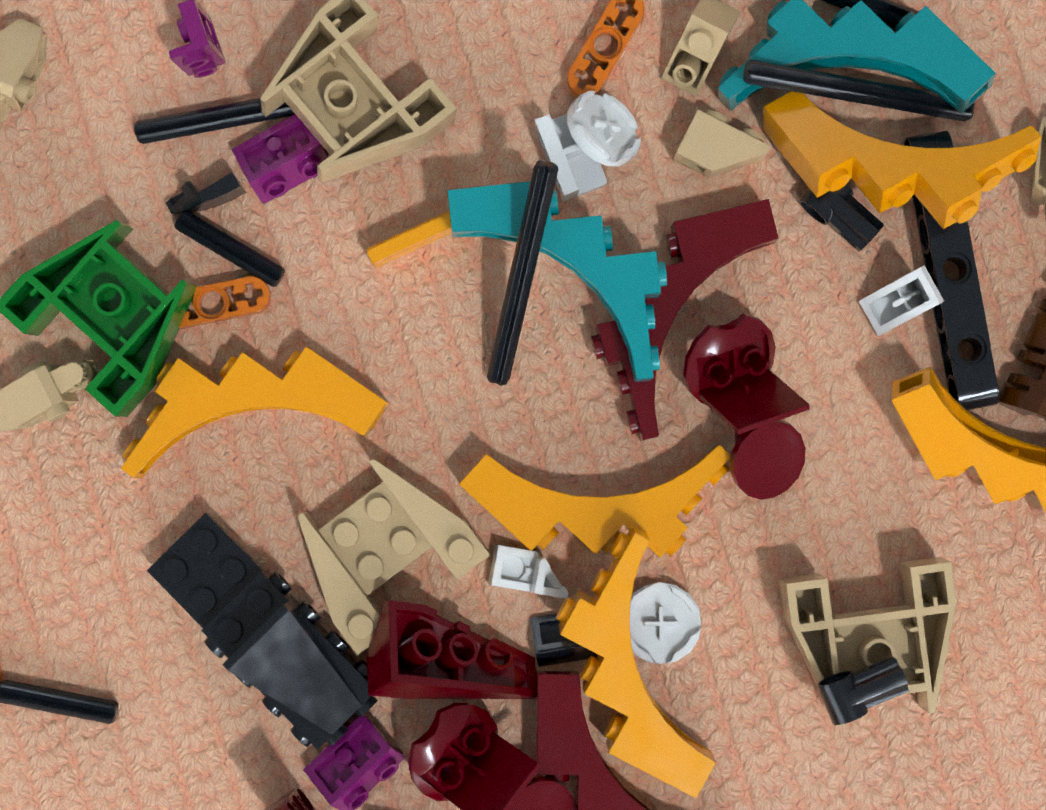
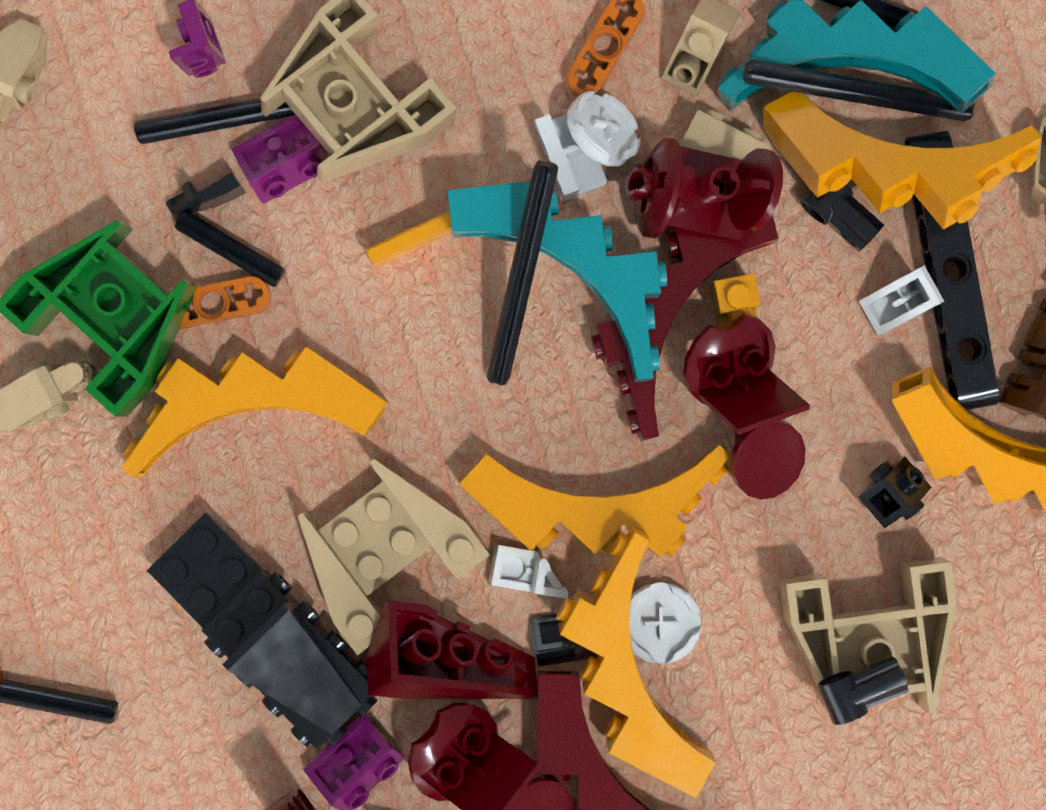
none -> dark red piece [625,138,783,241]
none -> light orange brick [709,273,761,326]
none -> black brick [858,456,932,528]

